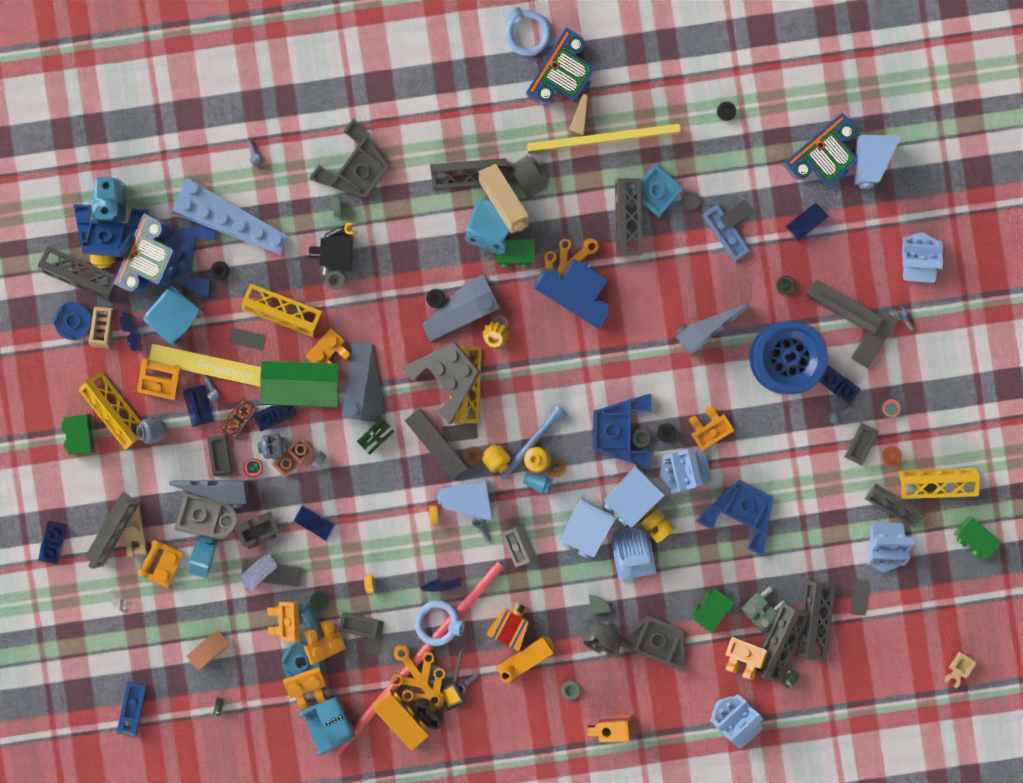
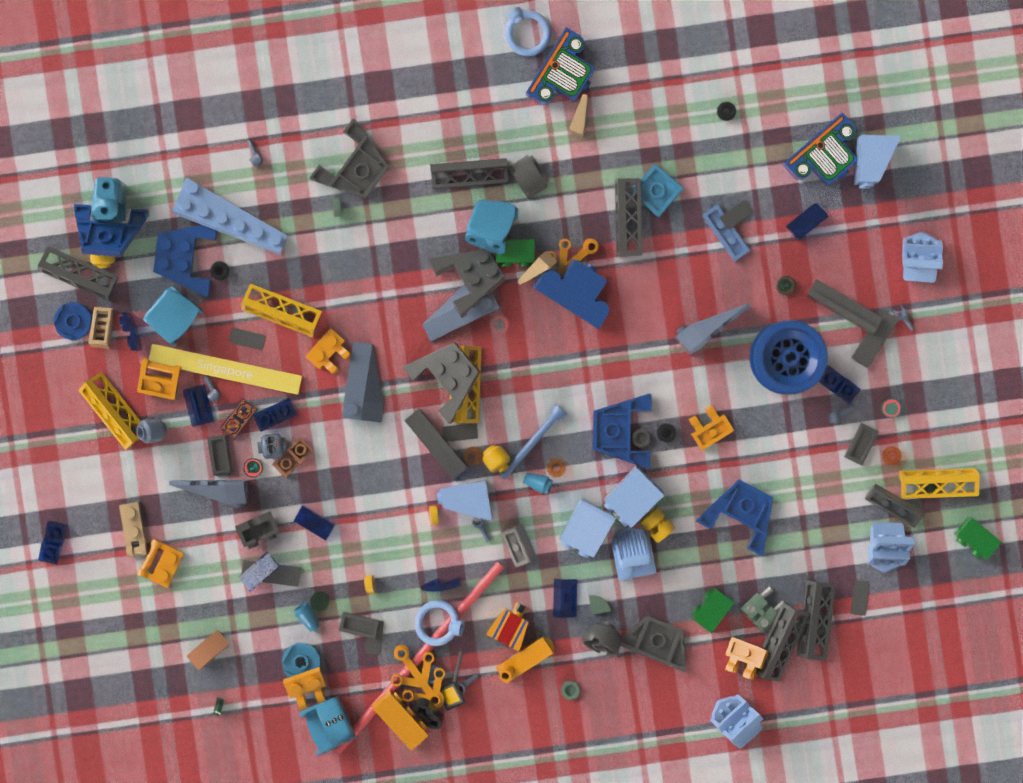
green brick [61,414,95,455] -> none
dark grey fence [85,492,140,569] -> none
clear arm [109,588,133,613] -> none
brick [114,213,182,293] -> none
blue plate [117,681,147,737] -> none
light grey tile [175,493,237,540] -> none
dark azure brick [188,536,219,578] -> none
green slope [260,361,339,408] -> none
light orange plate [267,601,300,642] -> none
light orange plate [303,620,346,665] -> none
black torso [309,223,358,290] -> none
sand blue tile [310,451,326,470] -> none
dark green hips [357,418,395,455] -> none
black plate [426,289,445,308] -> none
tan brick [479,164,528,234] -> none
yellow piece [482,321,509,348] -> none
yellow head [524,447,551,472] -> none
light yellow tile [527,124,681,153] -> none
light orange torso [588,715,633,742] -> none
light blue piece [659,448,712,494] -> none
dark grey piece [681,191,701,211] -> none
tile [781,669,799,688] -> none
tan plate [944,652,976,688] -> none
none -> dark grey wing [428,249,505,318]
none -> tan slope [518,251,557,285]
none -> clear blue slope [553,578,577,618]

